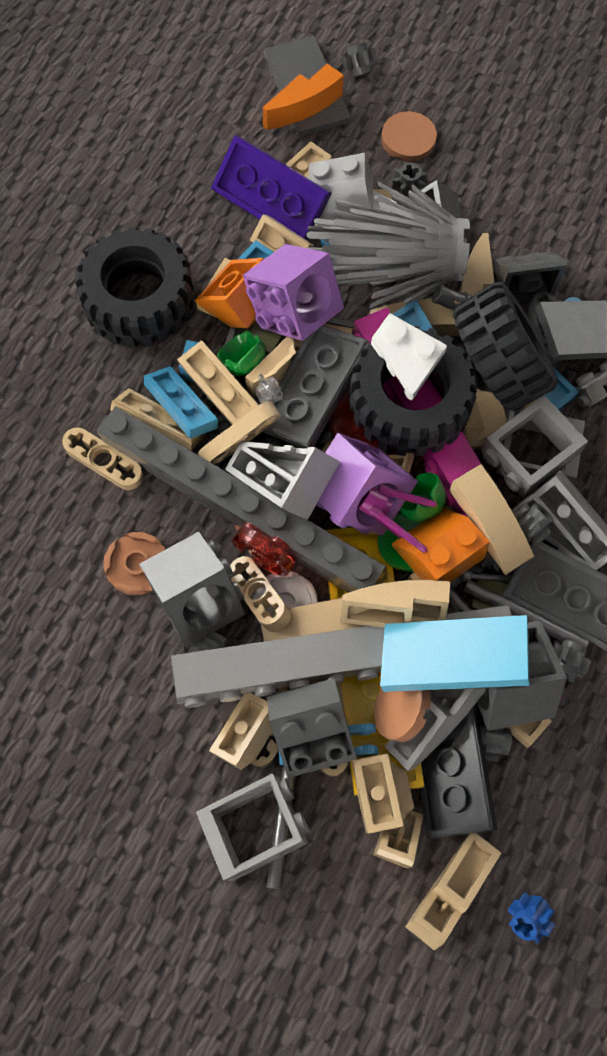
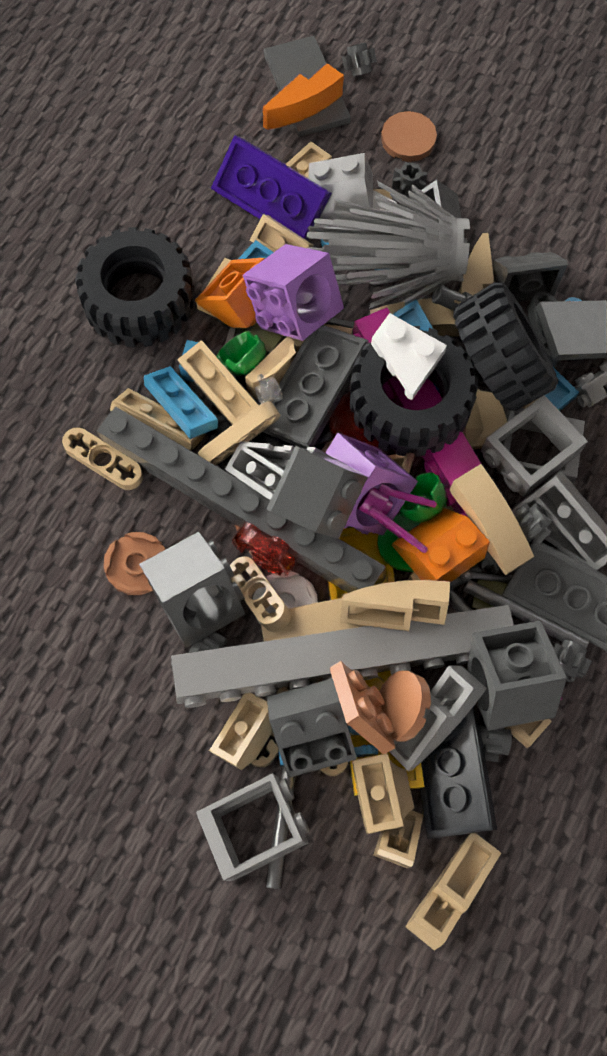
tile [380,615,530,692] -> none
blue gear [507,892,555,943] -> none
none -> dark grey slope [267,446,368,539]
none -> nougat plate [330,661,396,754]

